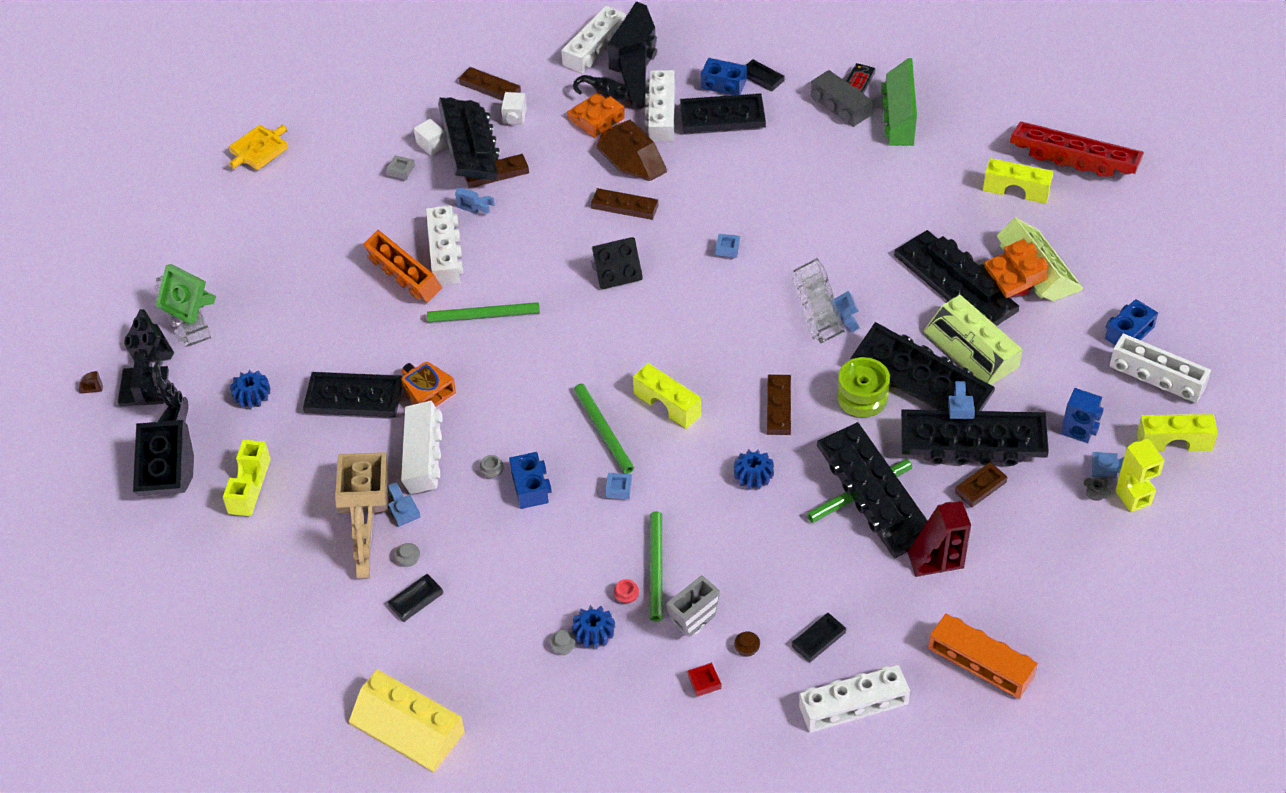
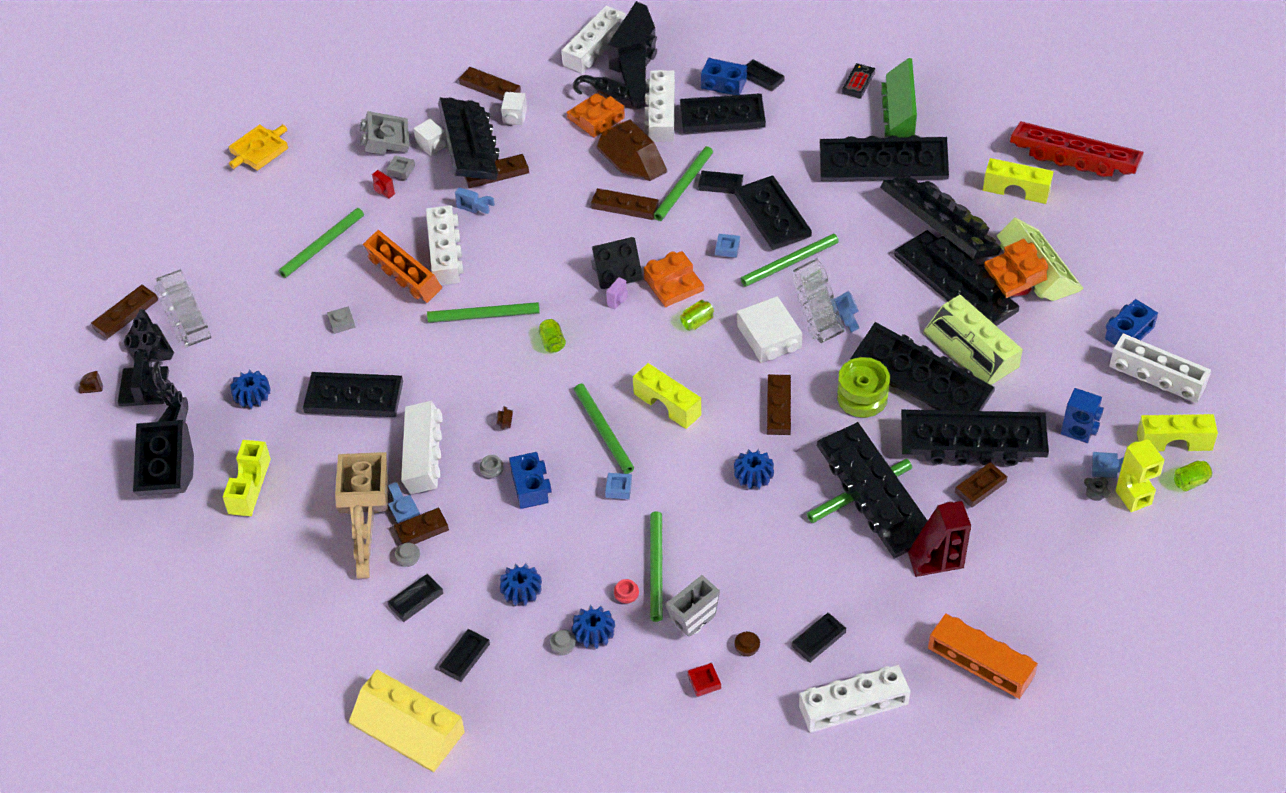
bright green bracket [155,264,216,324] -> none
orange torso [401,362,456,407] -> none
dark grey brick [811,70,872,127] -> none
medium blue plate [948,381,975,419] -> none
none -> reddish brown plate [91,284,158,339]
none -> bright green piece [279,208,364,278]
none -> light grey plate [327,306,356,334]
none -> light grey plate [360,111,409,155]
none -> red plate [372,170,395,199]
none -> reddish brown plate [394,507,449,544]
none -> black tile [439,629,490,682]
none -> reddish brown plate [496,406,513,430]
none -> blue gear [499,563,542,606]
none -> clear neon green brick [539,319,566,352]
none -> lavender plate [606,277,628,309]
none -> orange plate [644,251,704,307]
none -> bright green piece [653,146,713,221]
none -> clear neon green brick [680,300,714,331]
none -> black tile [698,170,743,194]
none -> black plate [735,175,812,250]
none -> white brick [737,296,802,363]
none -> bright green piece [741,233,839,287]
none -> black plate [819,135,949,181]
none -> black plate [880,177,1002,259]
none -> clear neon green brick [1174,460,1212,491]

